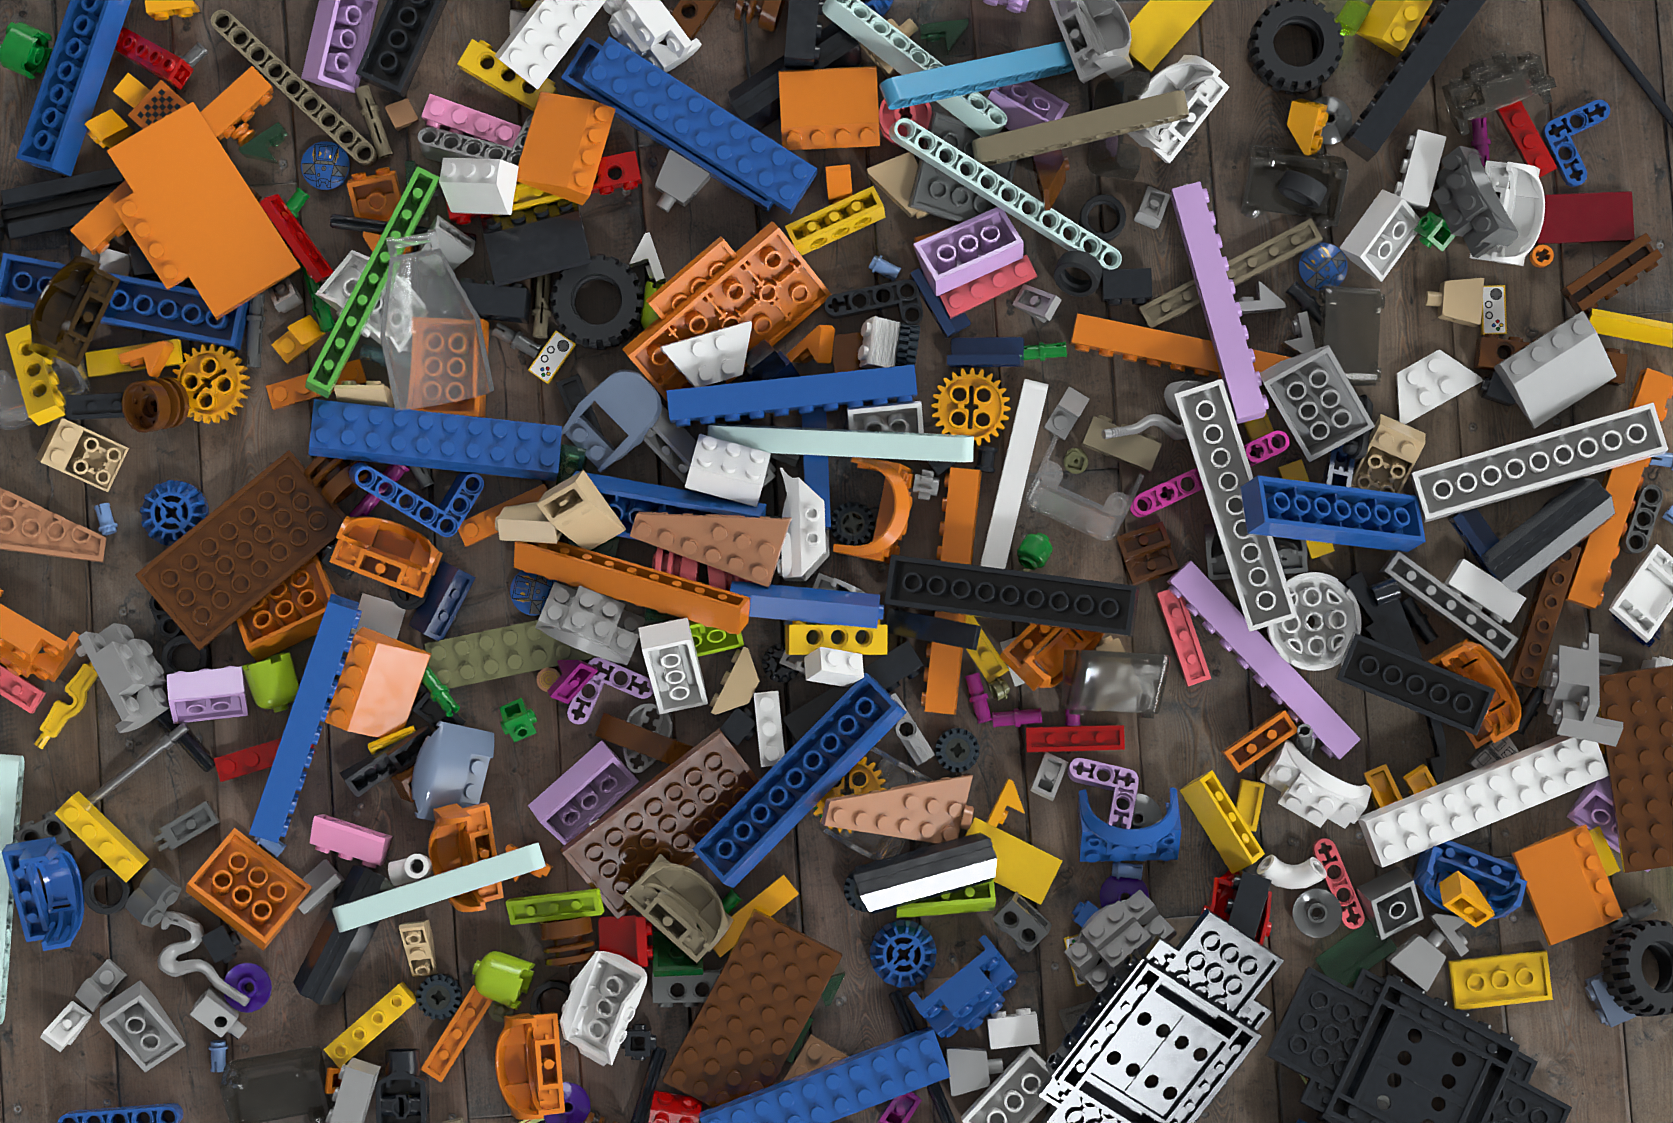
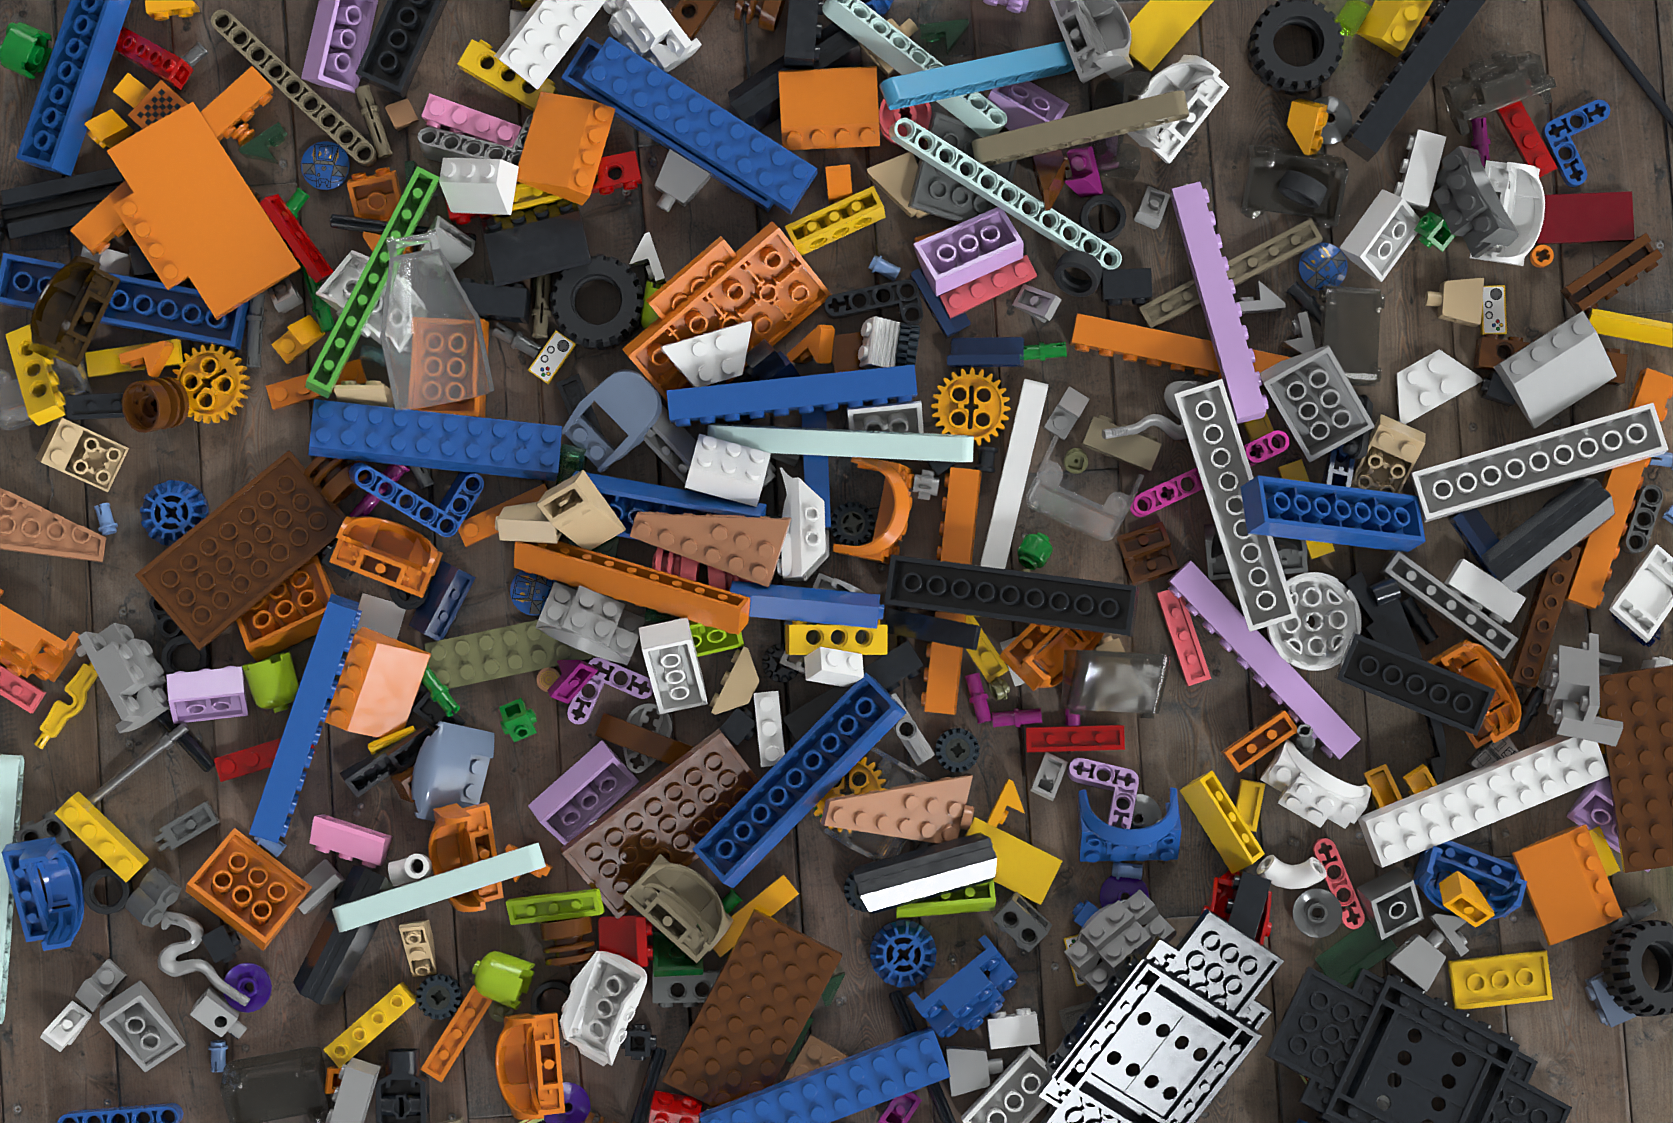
none -> magenta slope [1064,146,1104,197]

